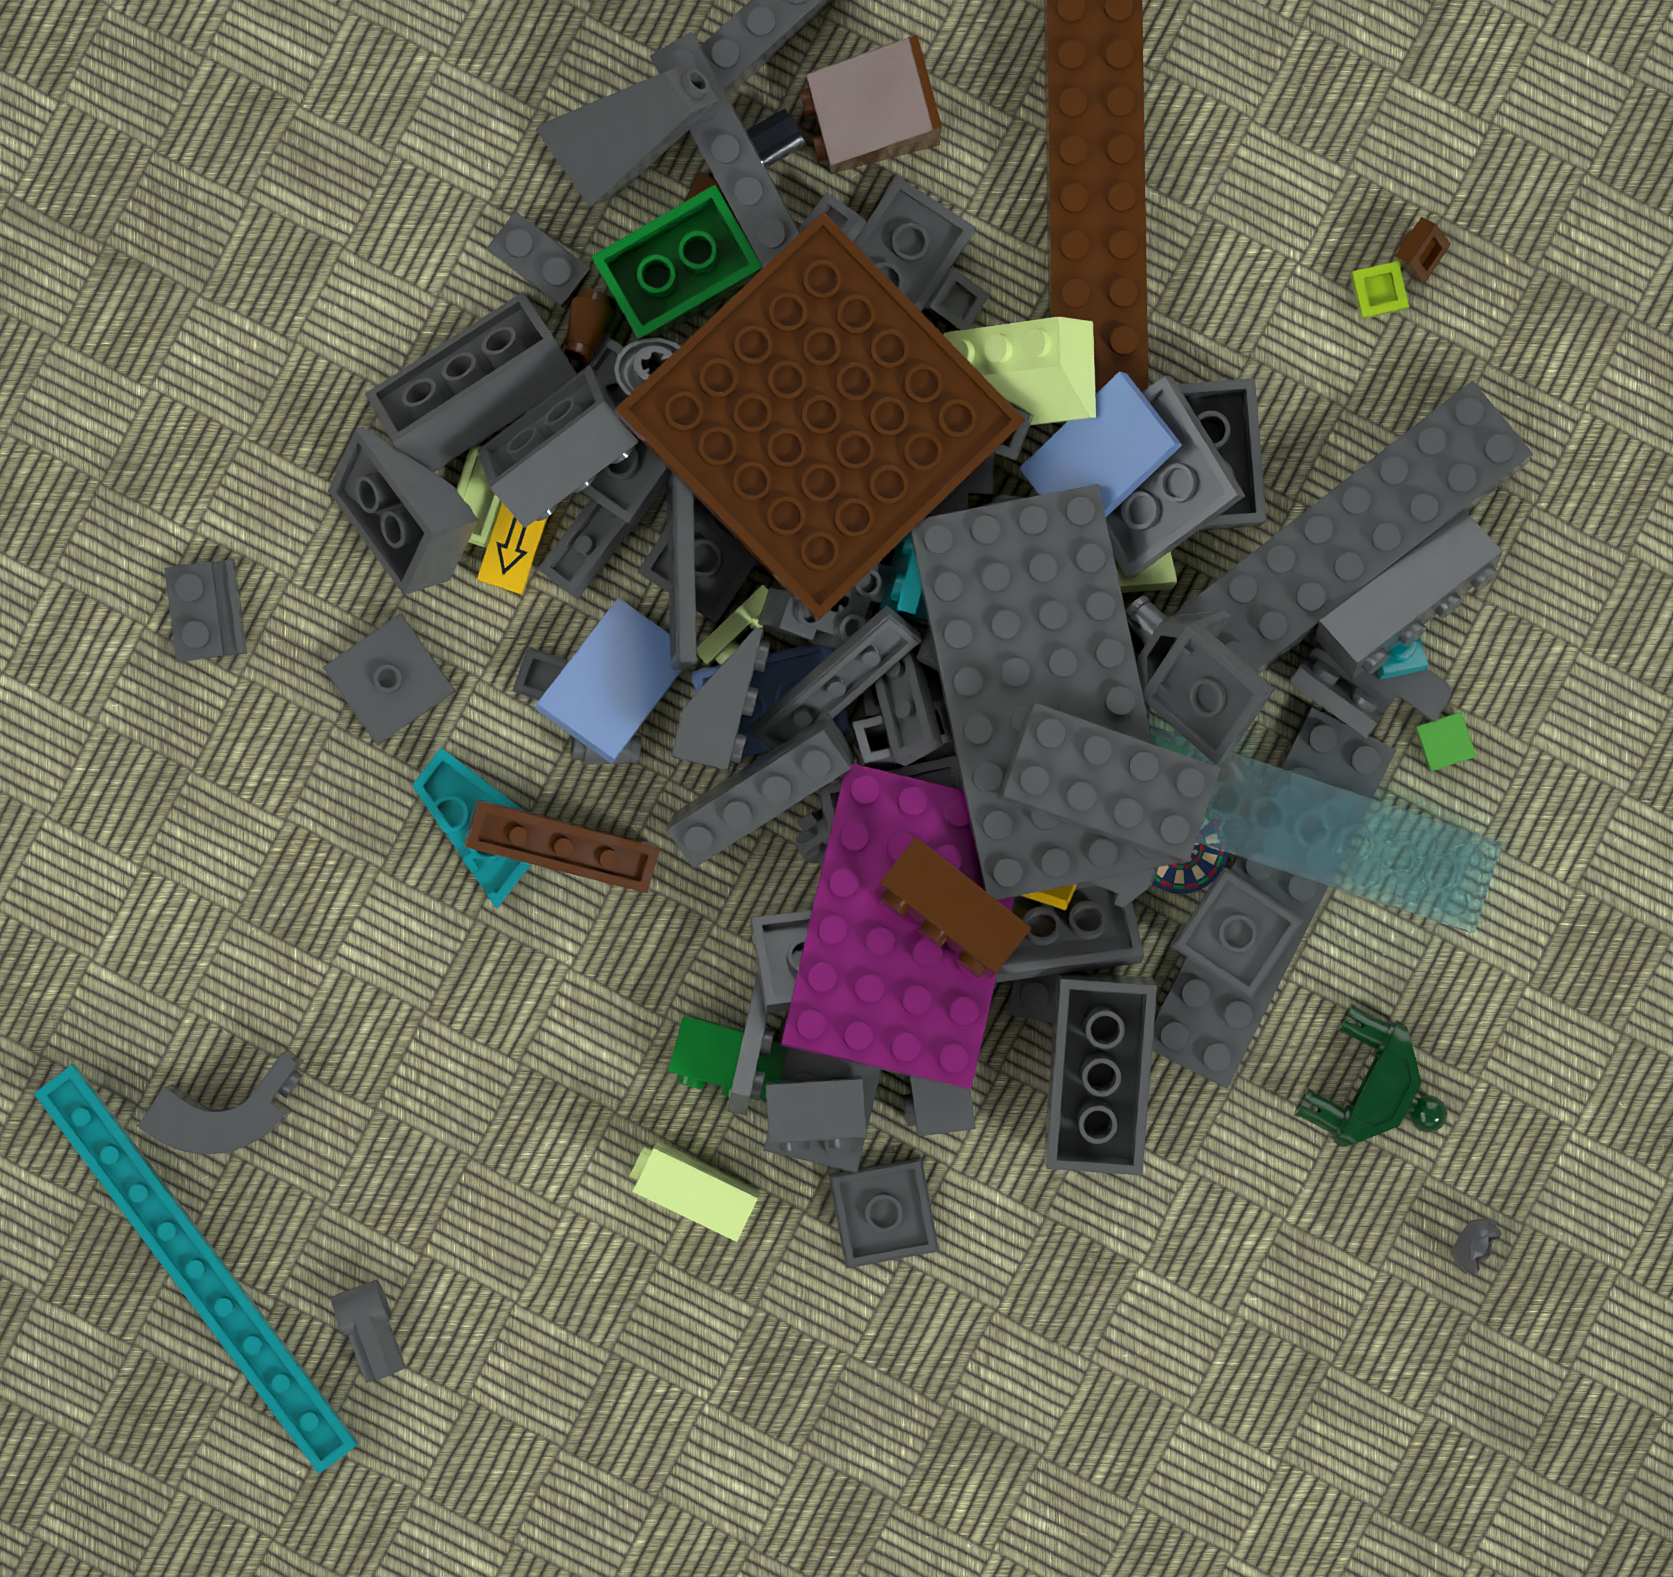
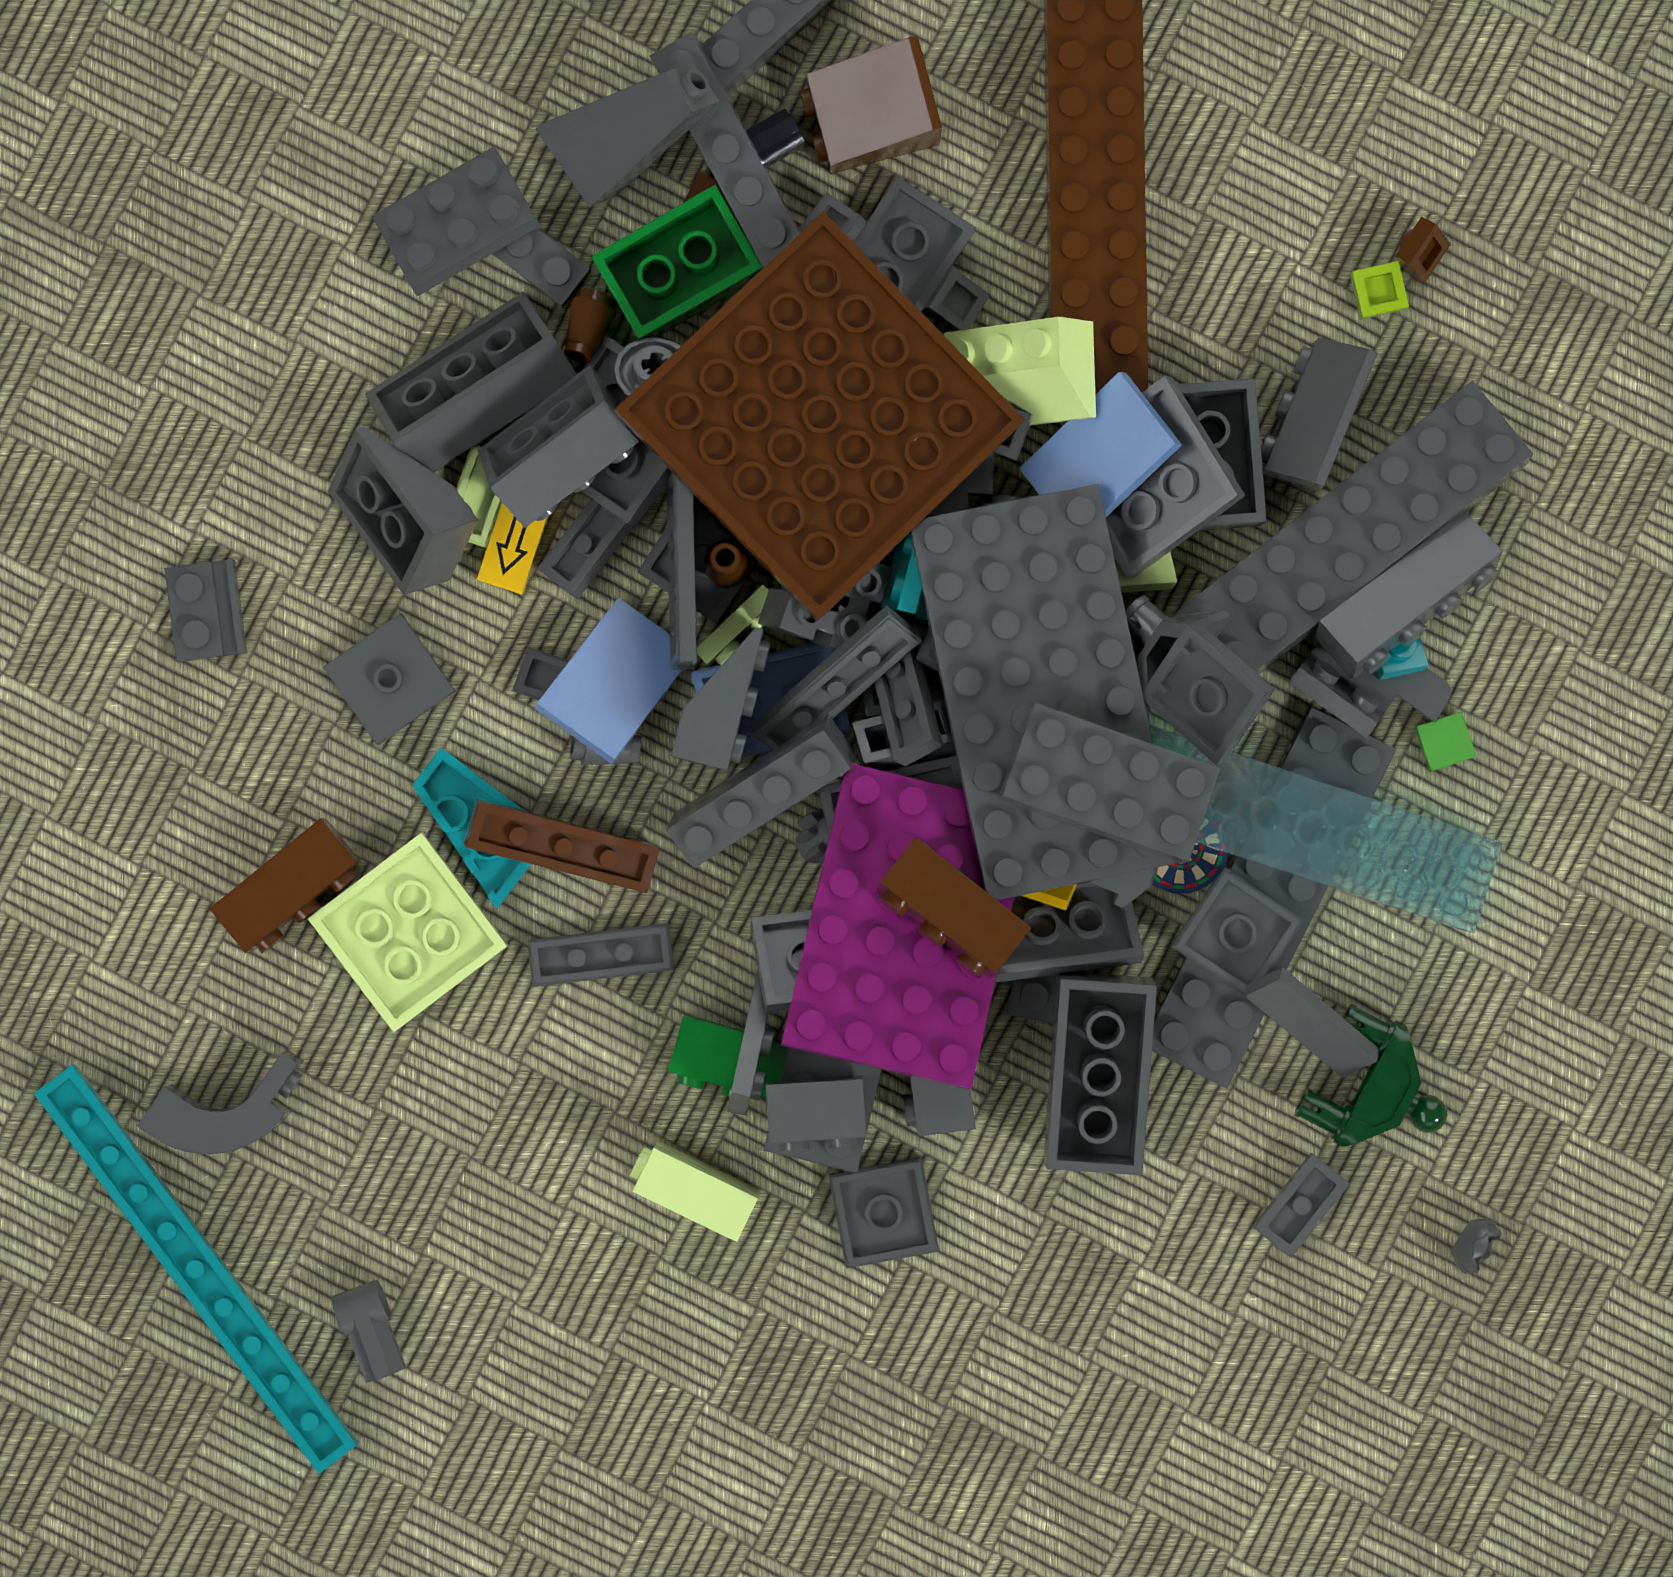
none -> reddish brown brick [209,818,362,954]
none -> yellowish green plate [308,833,509,1032]
none -> dark grey plate [372,146,540,296]
none -> dark grey tile [527,923,675,987]
none -> reddish brown cone [704,539,751,586]
none -> dark grey tile [1245,967,1379,1078]
none -> dark grey plate [1252,1153,1350,1258]
none -> dark grey slope [1261,337,1378,495]

